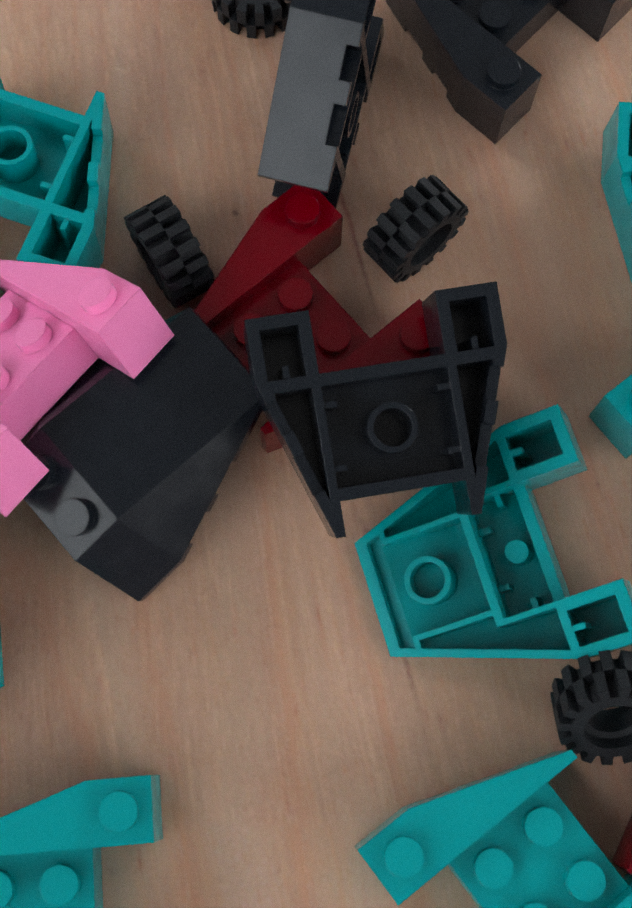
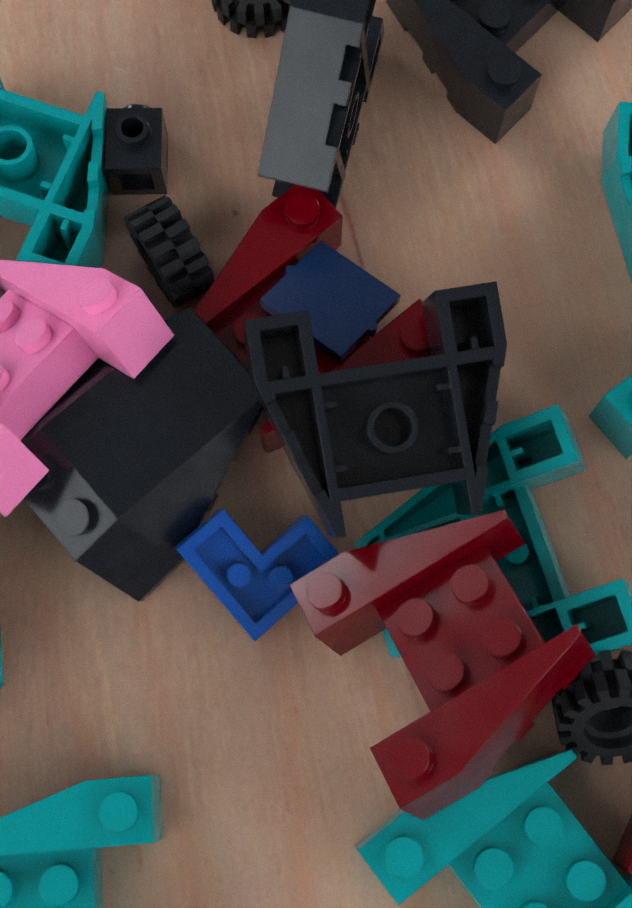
black tyre [363,175,469,283] -> none
none -> black brick [105,104,168,195]
none -> blue plate [174,508,339,641]
none -> dark blue piece [260,241,401,363]
none -> dark red wedge [290,510,595,821]

